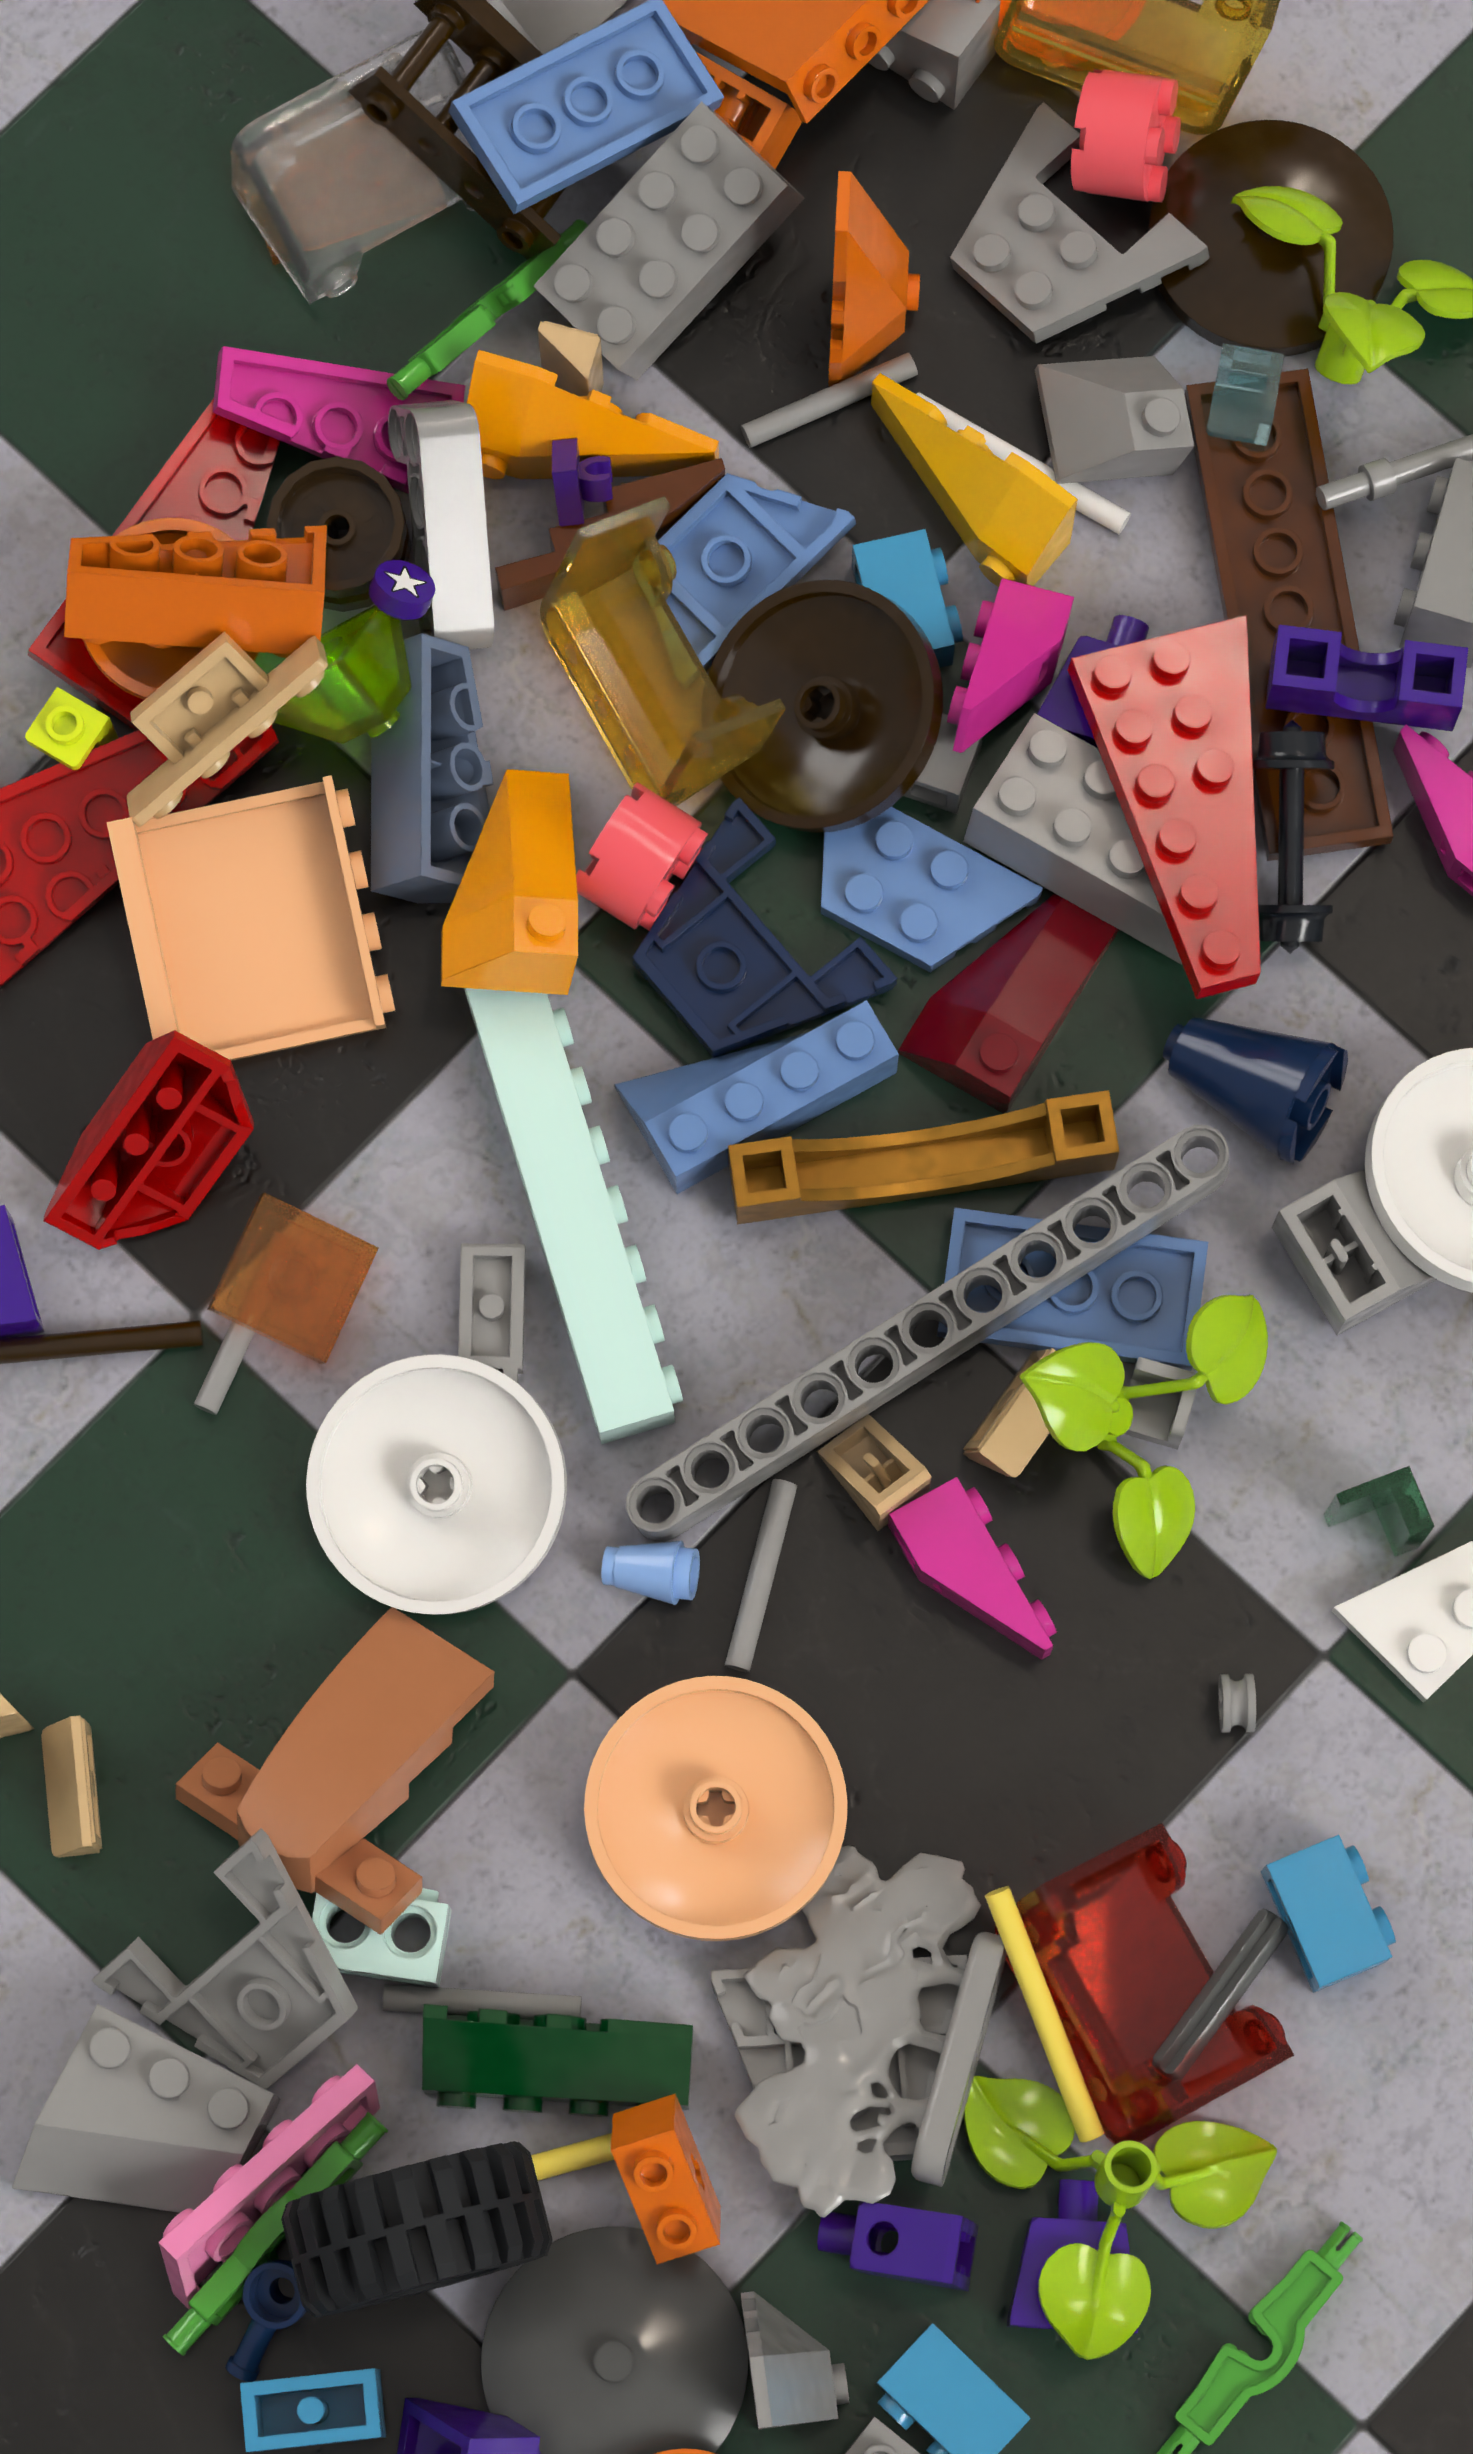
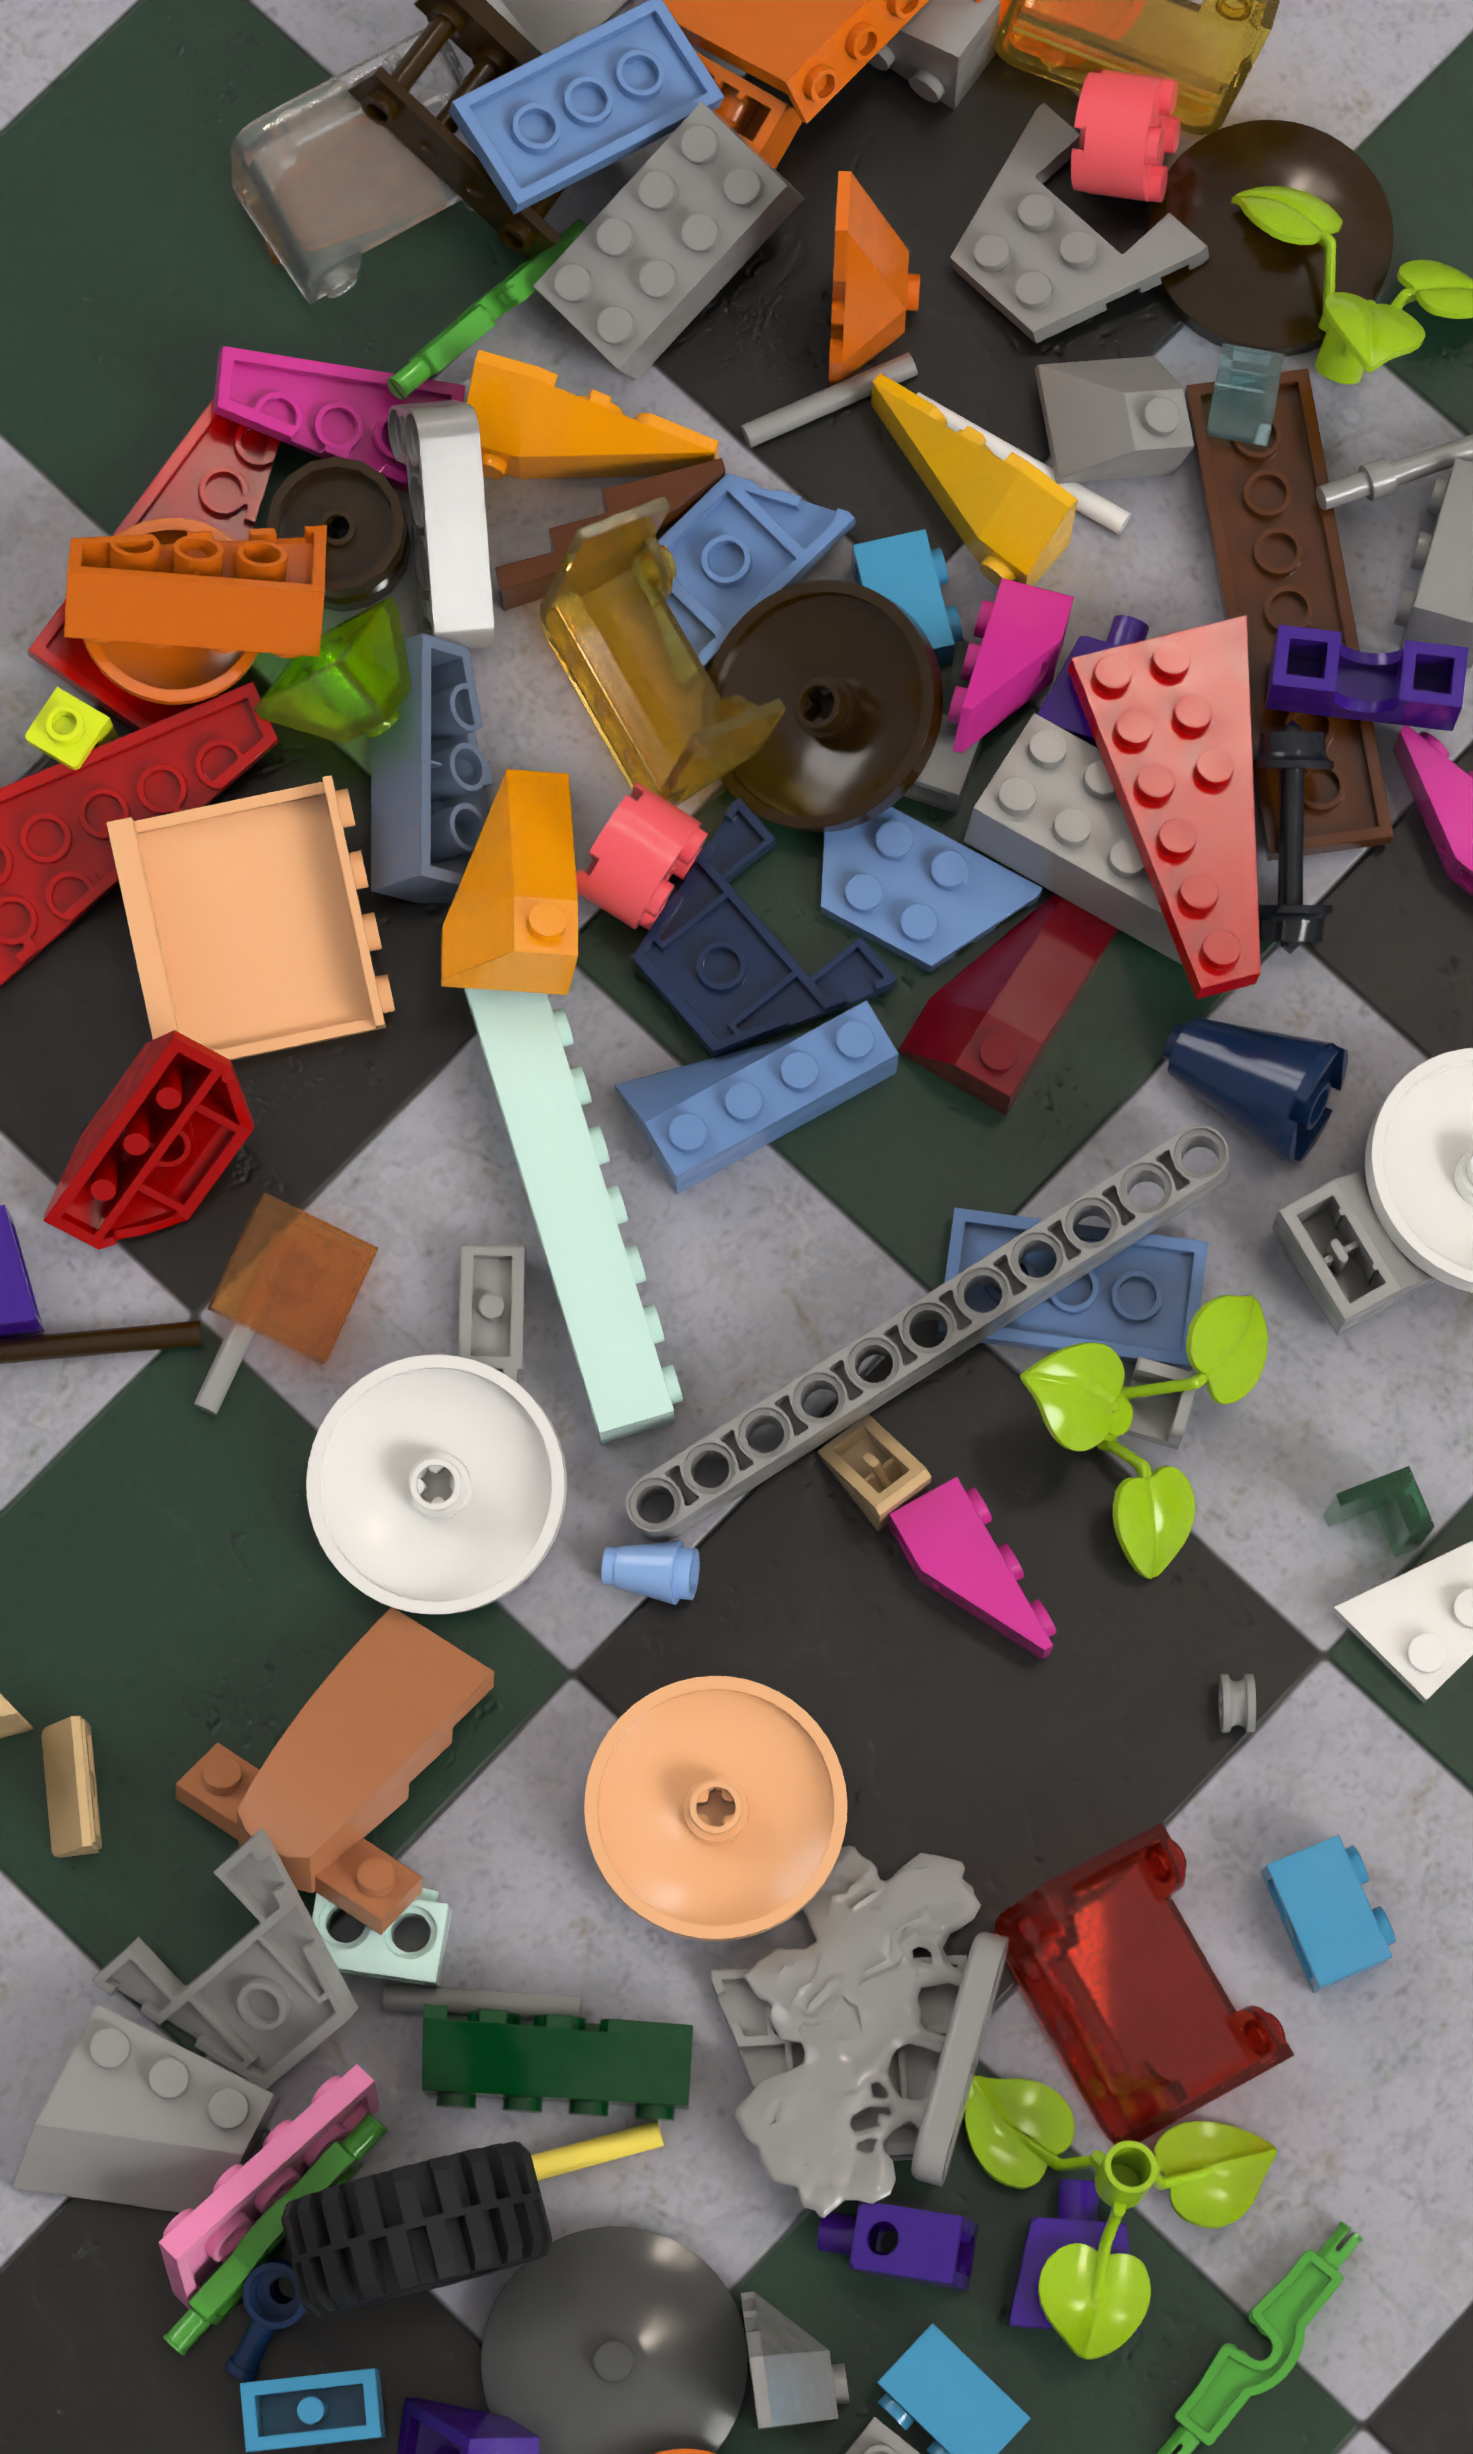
tan bracket [127,631,328,827] -> none
dark purple tile [369,560,436,620] -> none
tan slope [538,321,604,396] -> none
dark purple tile [552,438,613,526] -> none
orange brick [611,2093,721,2265] -> none
light grey bar [725,1479,797,1672] -> none
pearl gold arch [728,1090,1120,1225] -> none
tan slope [963,1348,1056,1478] -> none
light yellow bar [985,1886,1104,2143] -> none
dark grey axle [1152,1909,1288,2082] -> none

